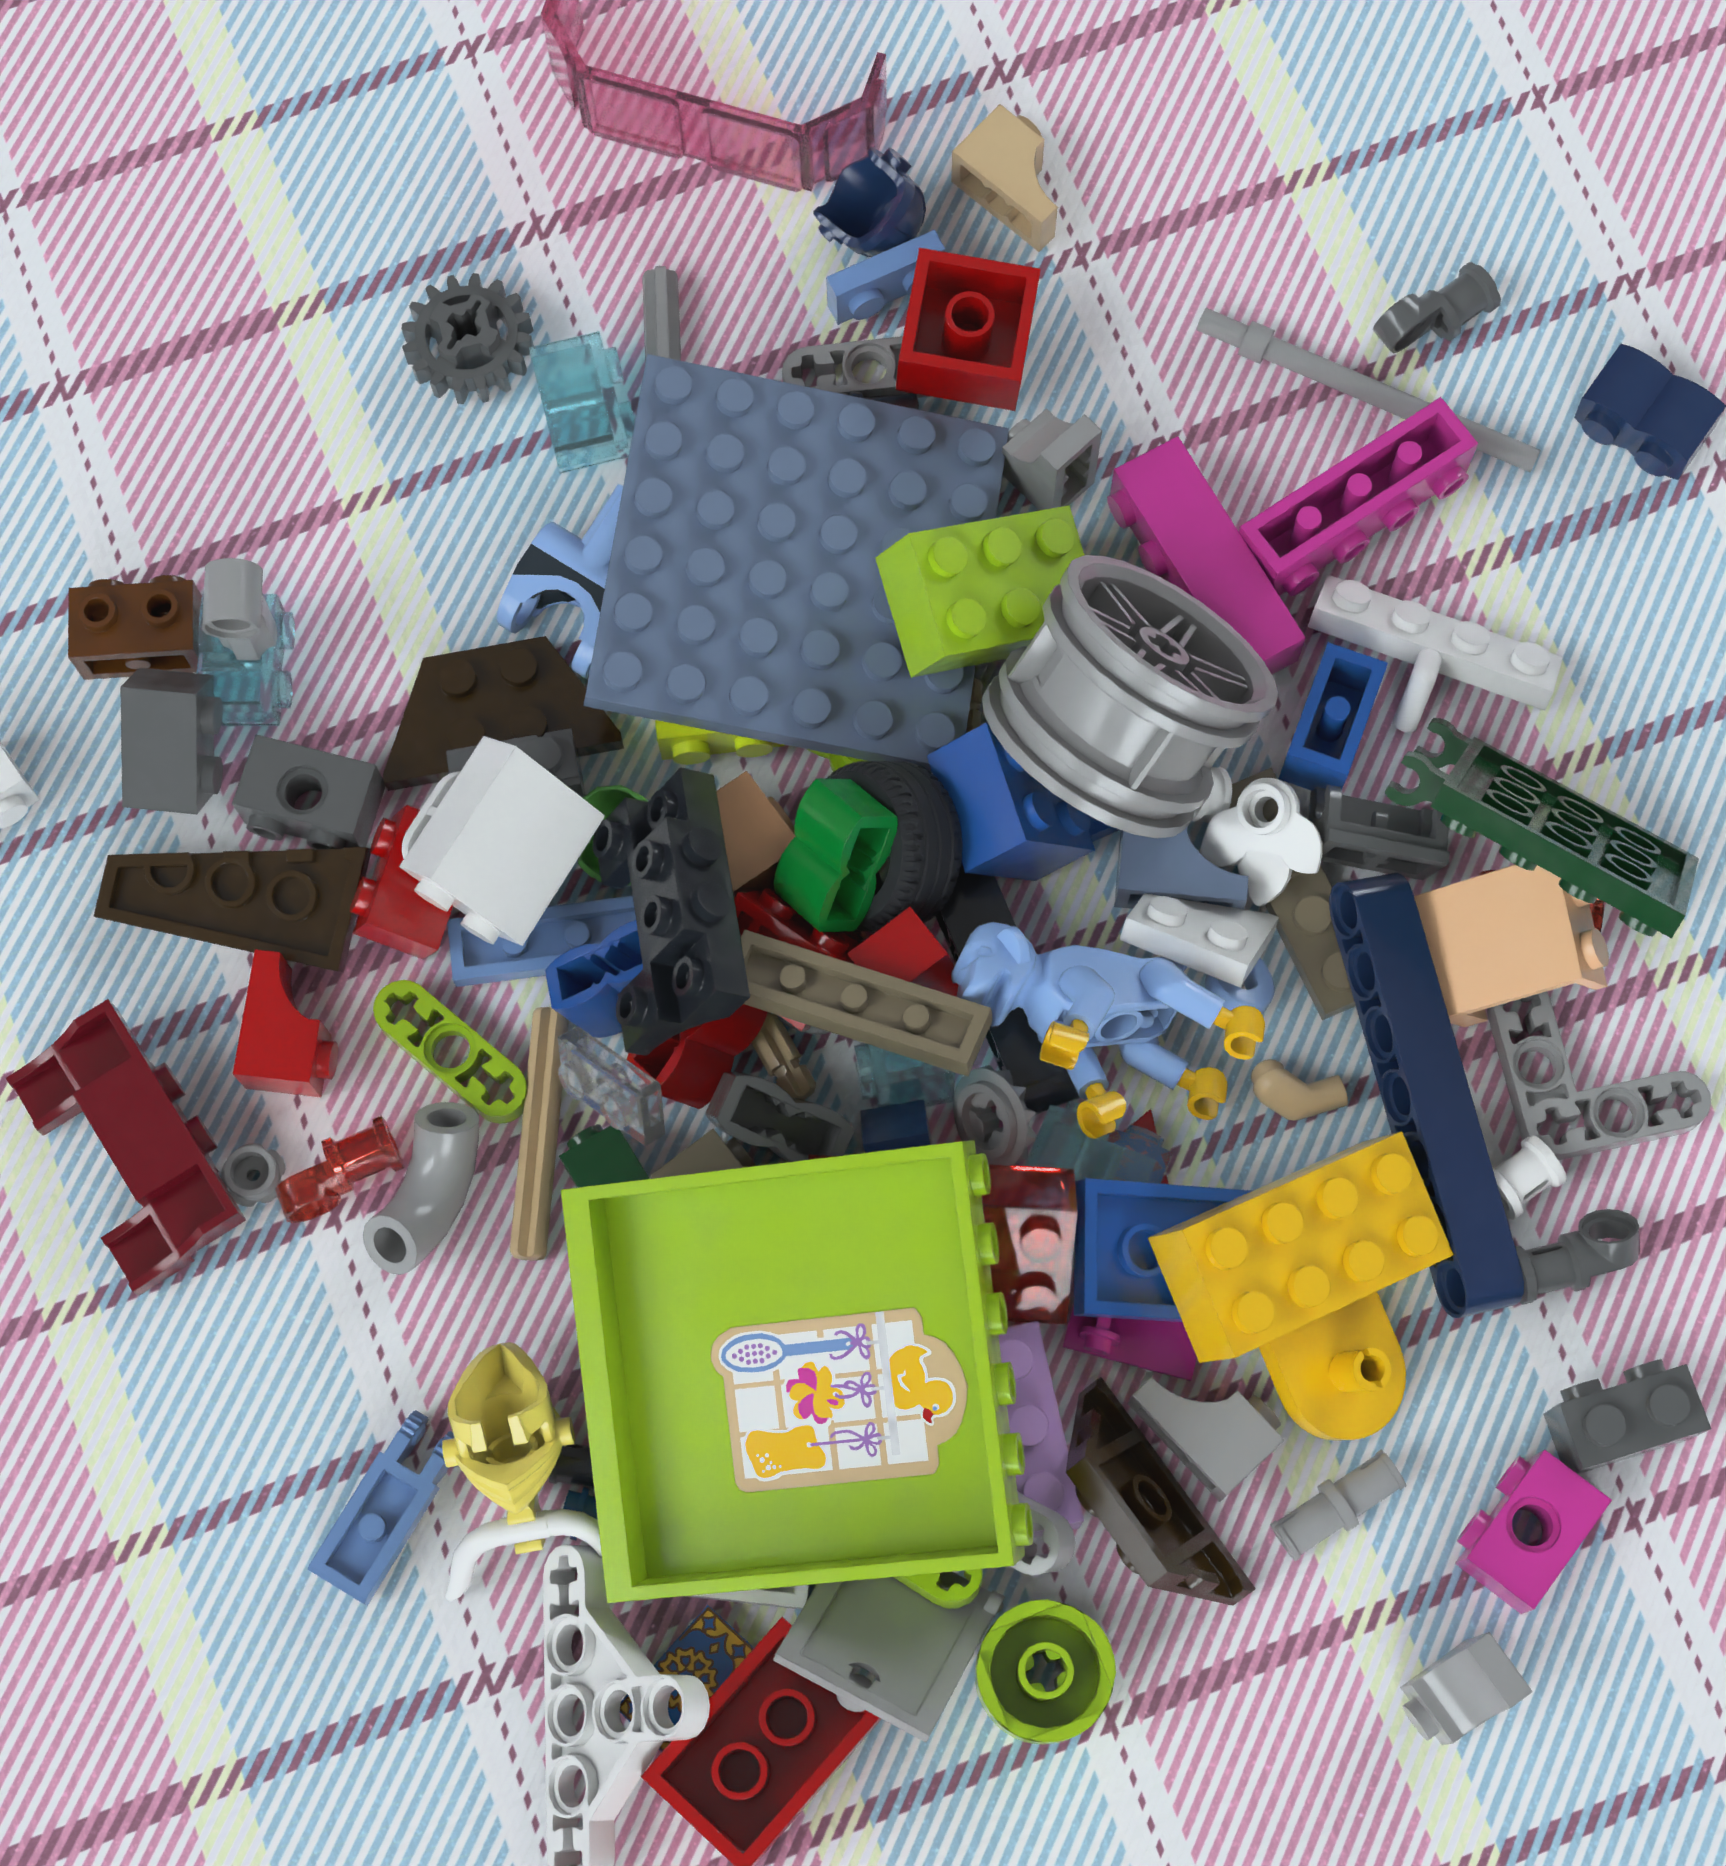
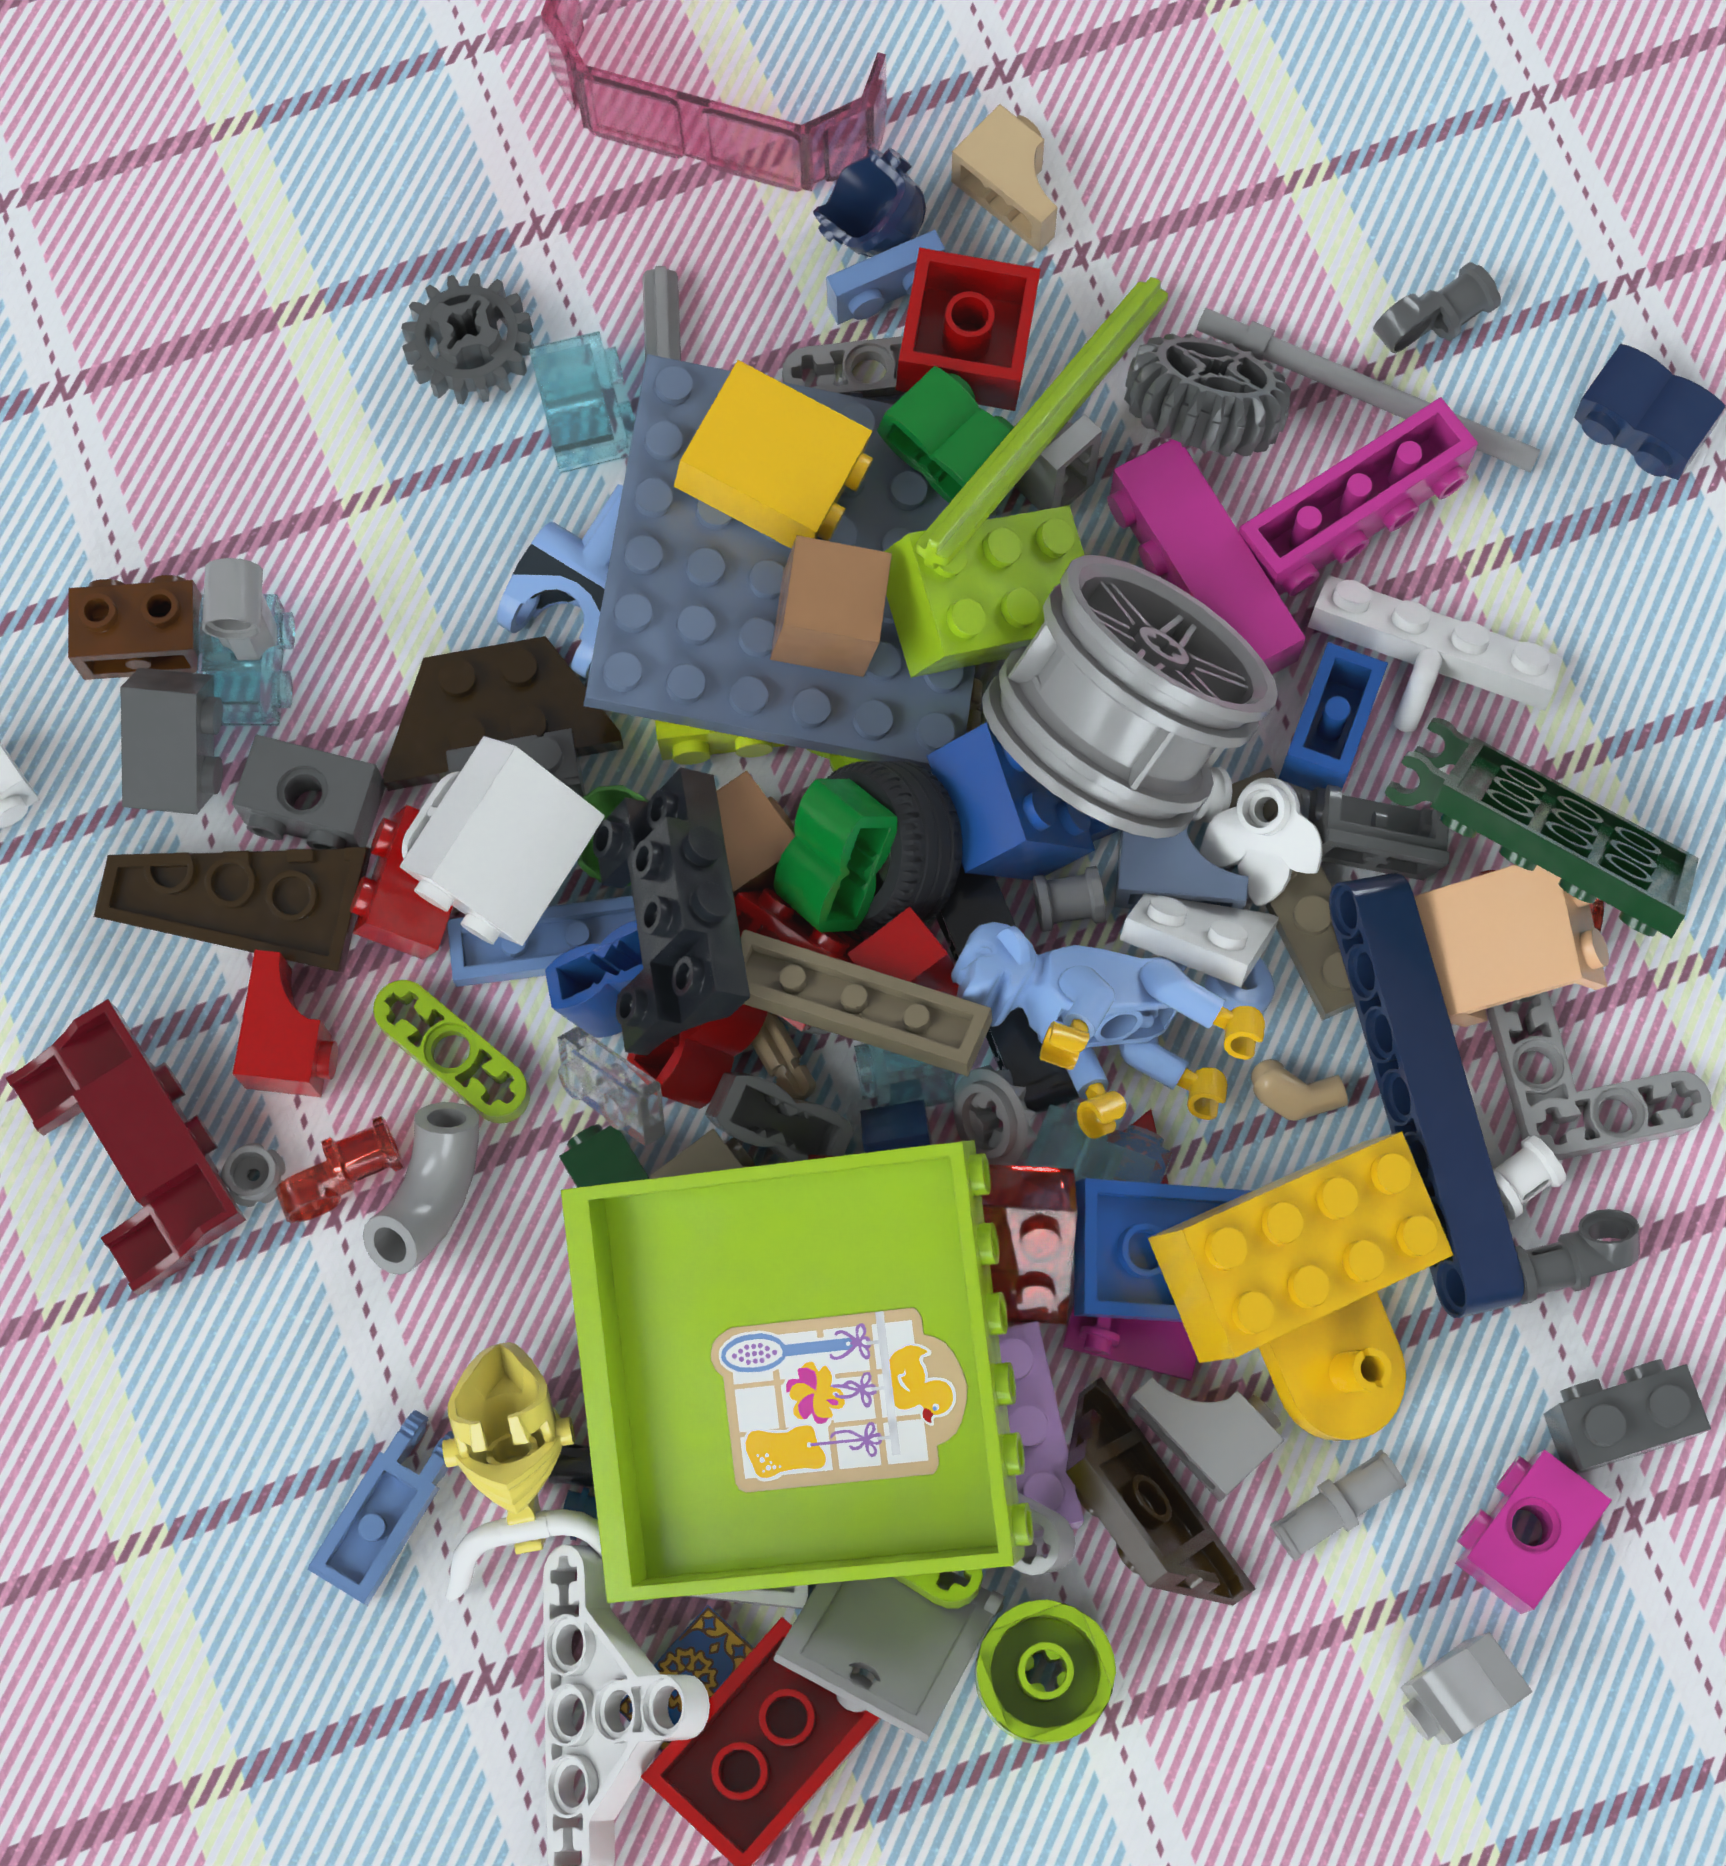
tan axle [510,1007,569,1261] -> none
none -> yellow brick [674,360,874,549]
none -> medium nougat head [770,535,892,677]
none -> green brick [877,366,1014,503]
none -> lime axle [916,277,1168,569]
none -> light grey bush [1033,866,1106,932]
none -> dark grey gear [1124,334,1291,457]

